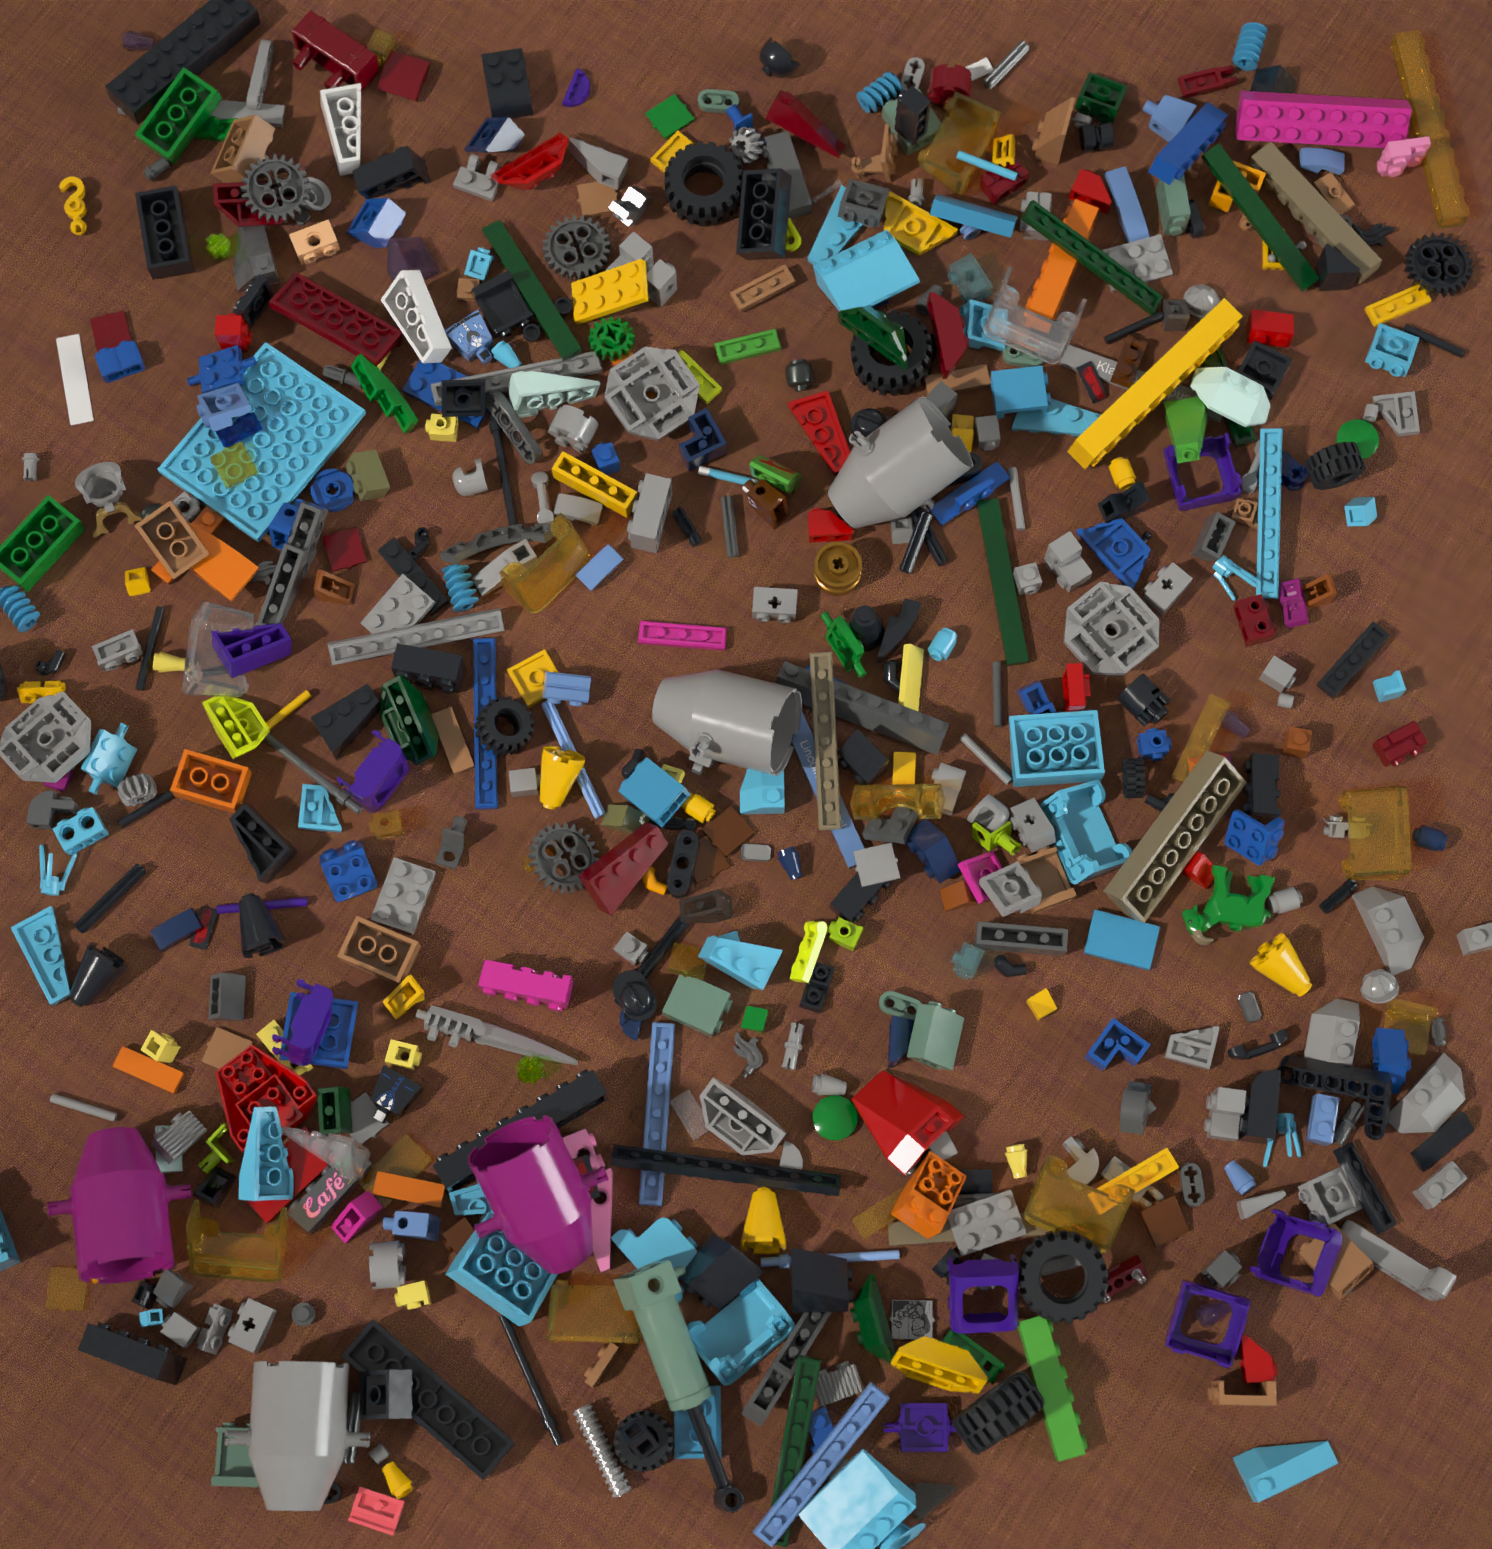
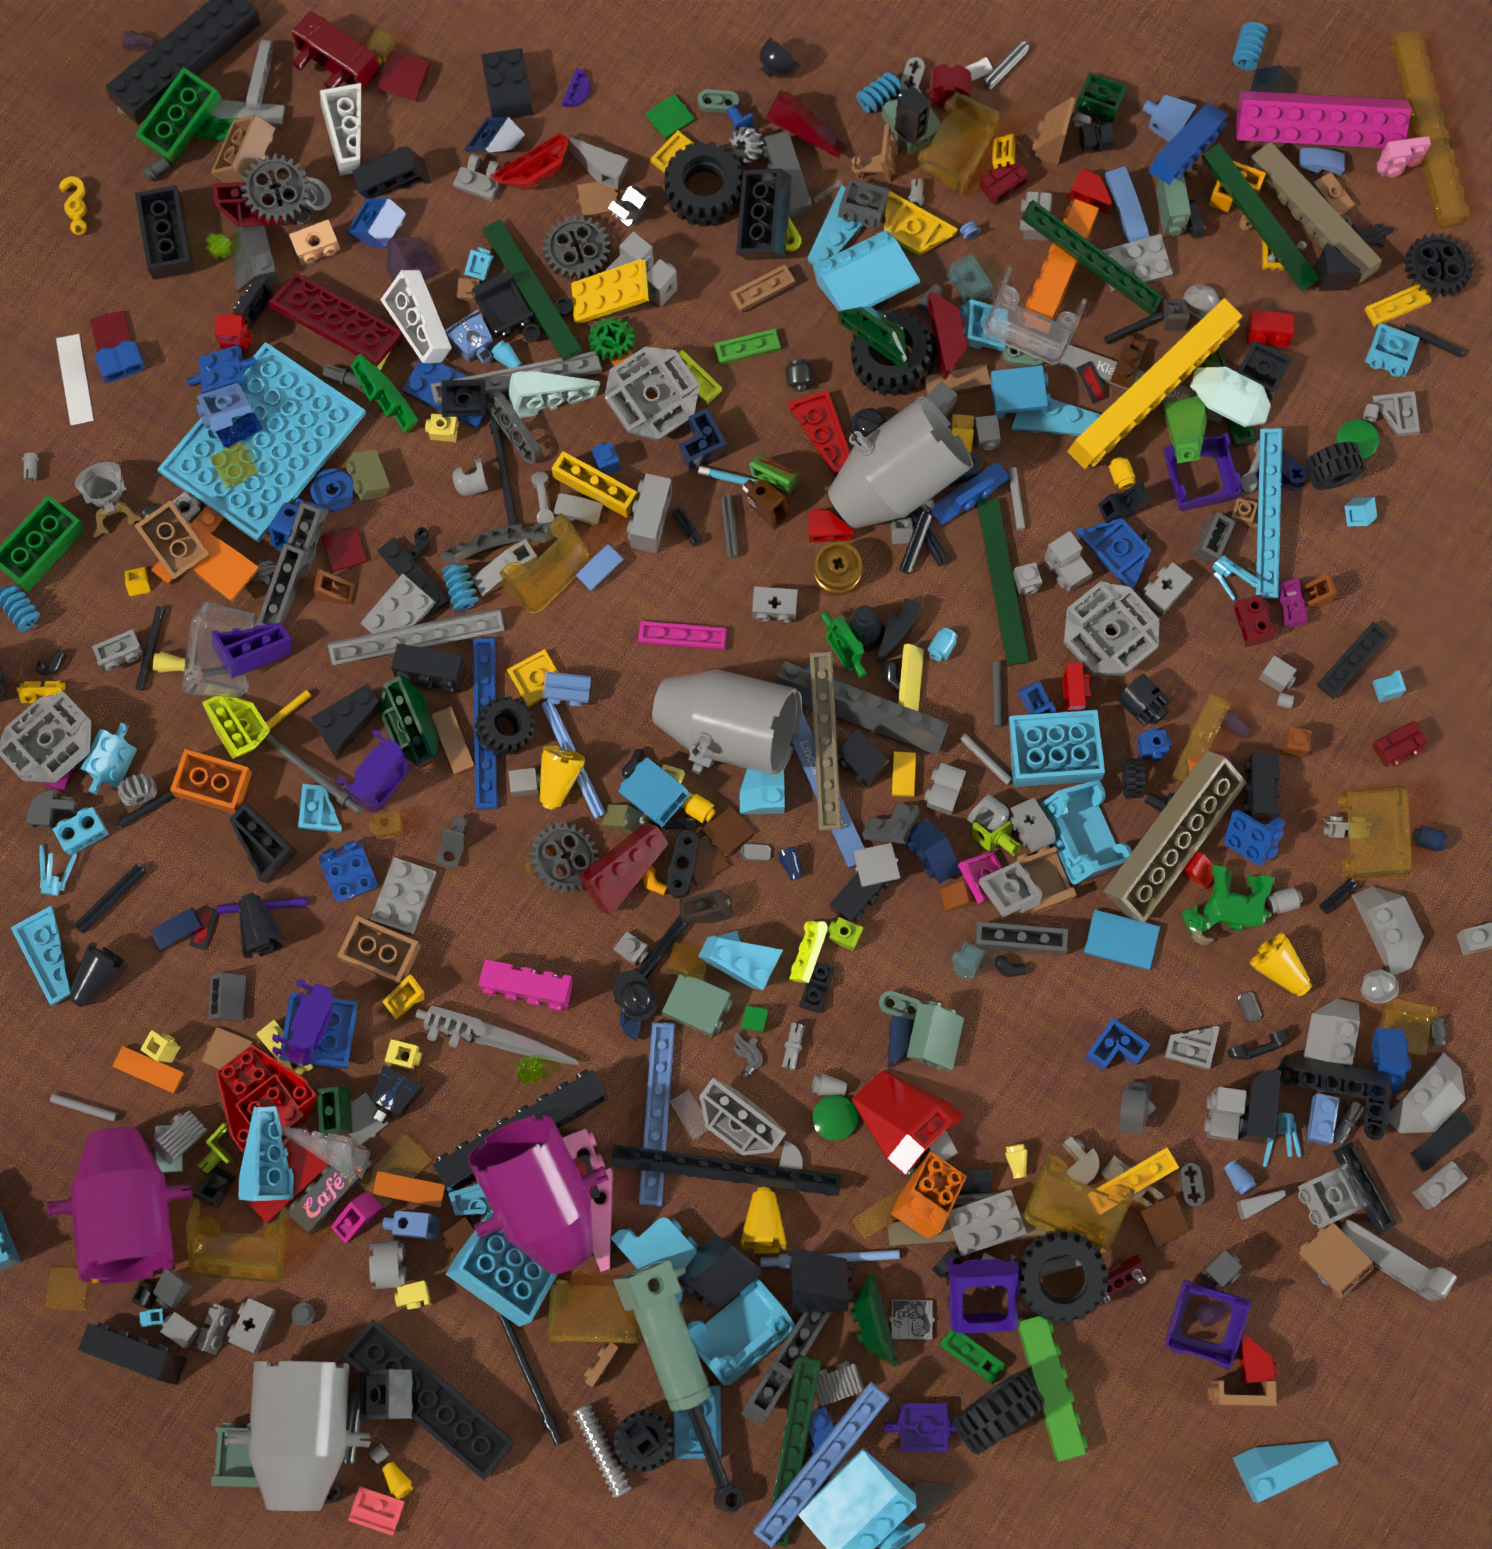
light grey brick [548,405,599,453] -> none
clear yellow arch [850,784,945,820] -> none
yellow wedge [891,1336,988,1394] -> none
dark azure slope [930,194,1018,238] -> none
medium azure bar [956,150,1018,181] -> none
yellow slope [1026,988,1057,1021] -> none
dark red hinge [1177,65,1238,99] -> none
dark purple piece [1250,1209,1342,1297] -> none

